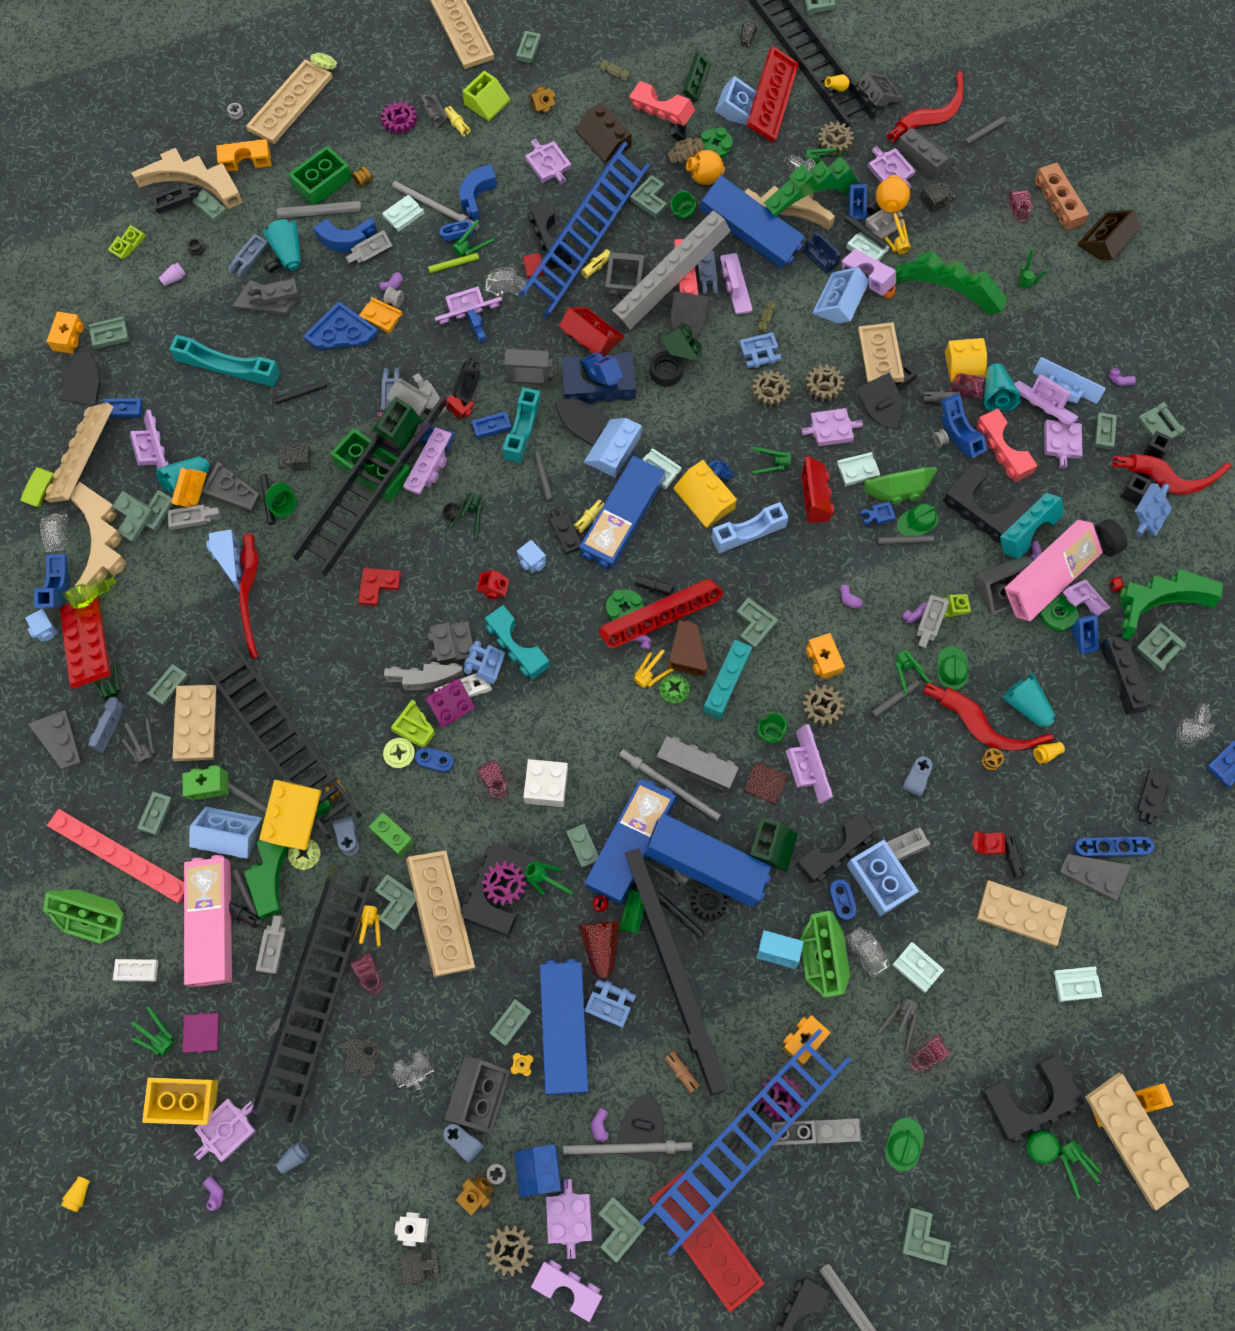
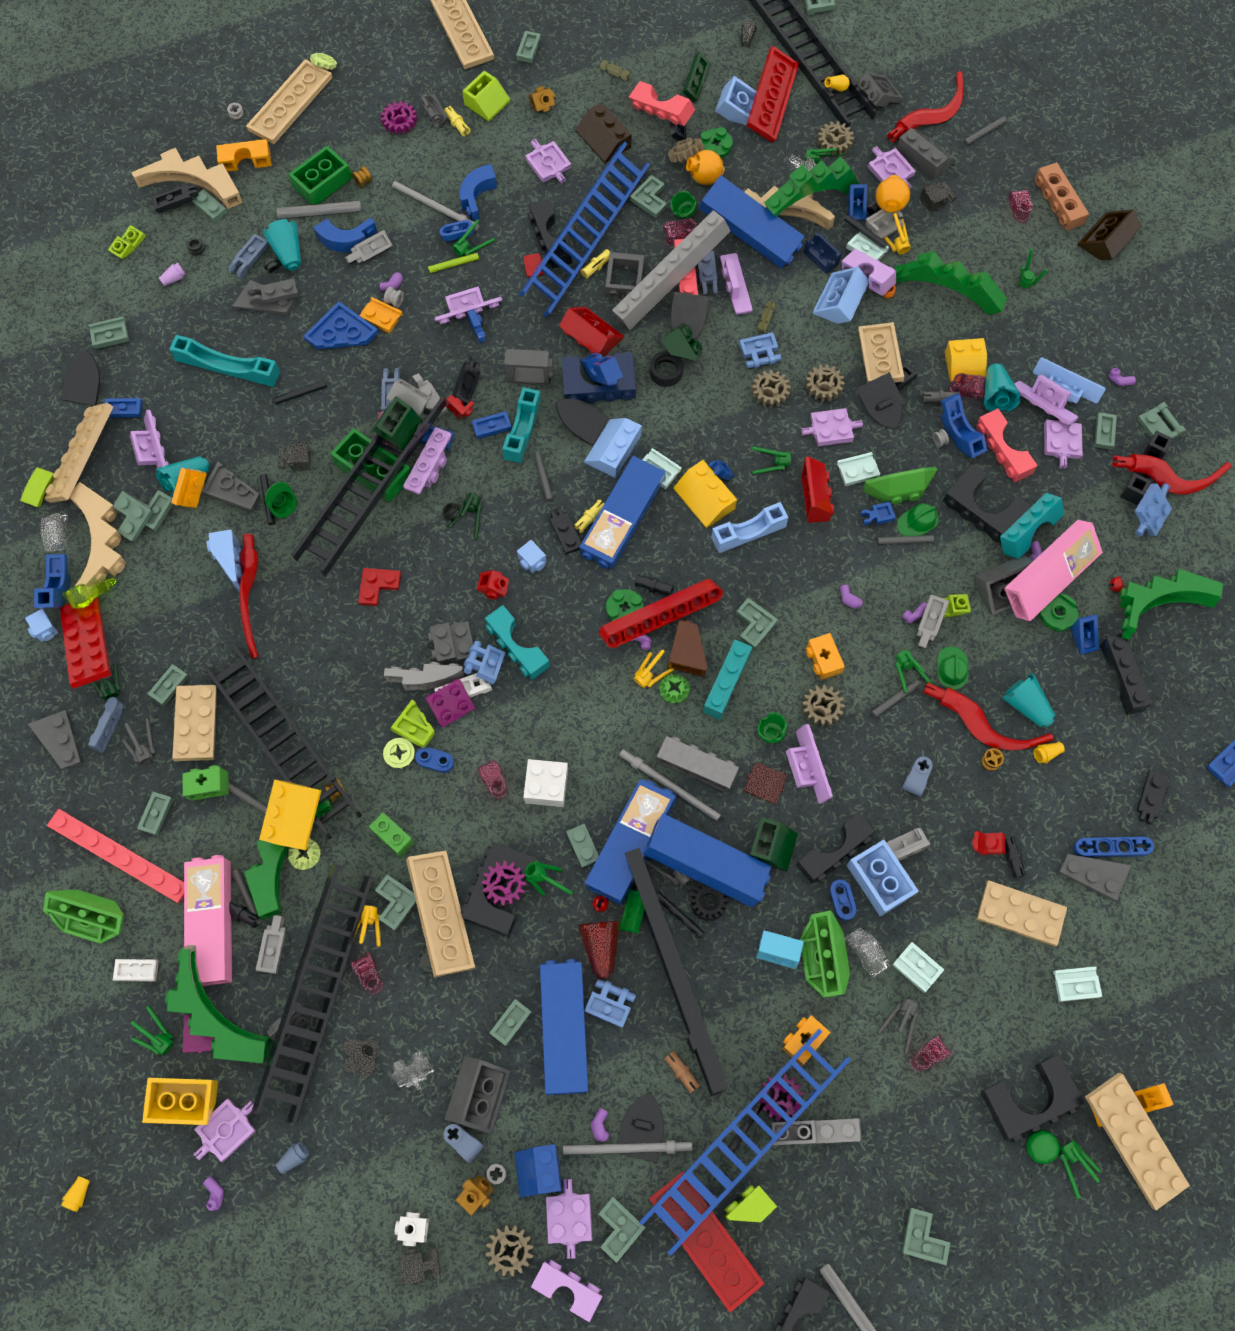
light orange brick [46,312,84,354] -> none
light grey hinge [167,505,221,530] -> none
light blue slope [189,807,263,858] -> none
sand blue piece [333,815,359,856] -> none
light aqua plate [382,195,424,232] -> none
clear brick [485,267,527,297] -> none
yellow plate [511,1053,533,1076] -> none
green piece [885,1118,924,1171] -> none
lavender plate [1063,579,1111,616] -> none
black tyre [1094,519,1128,557] -> none
sand green plate [1135,623,1186,673] -> none
clear brick [1175,703,1215,744] -> none
none -> green arch [165,945,271,1063]
none -> clear pink piece [663,218,696,245]
none -> lime slope [724,1185,777,1222]

